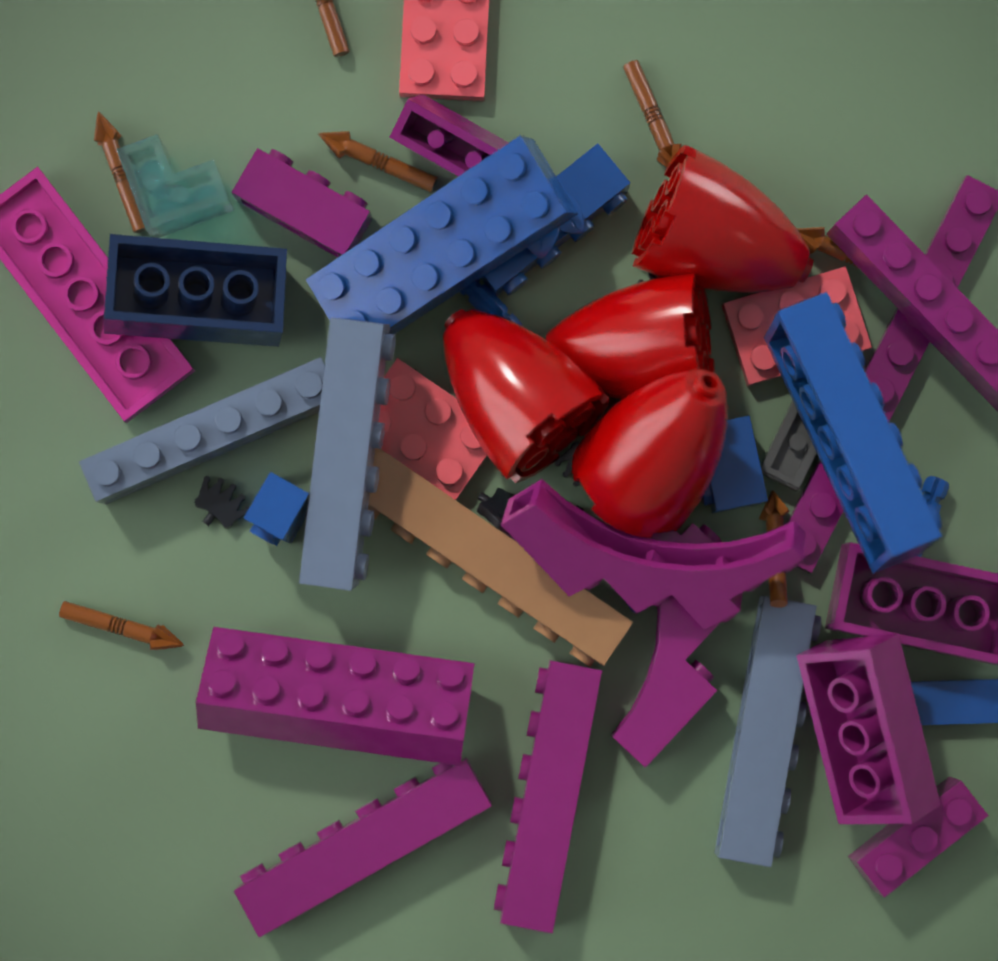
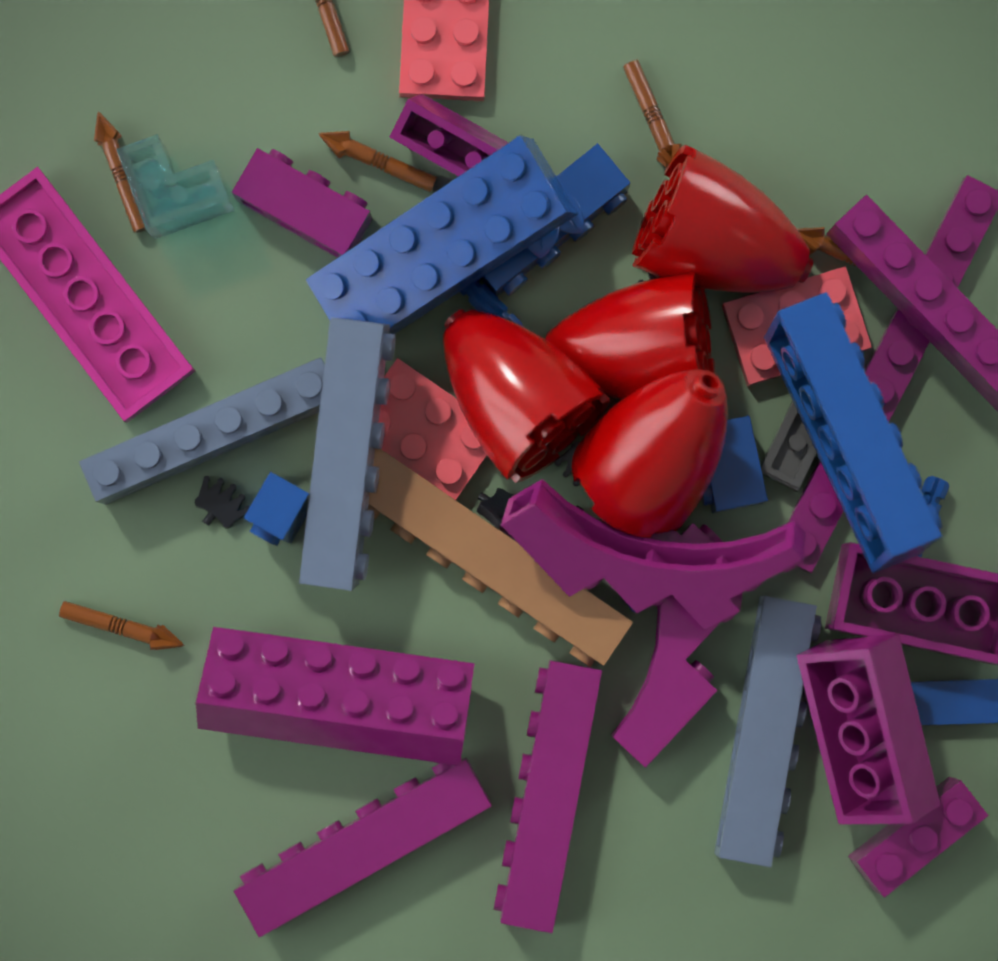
dark blue brick [104,234,287,347] -> none
dark orange piece [759,490,790,608] -> none

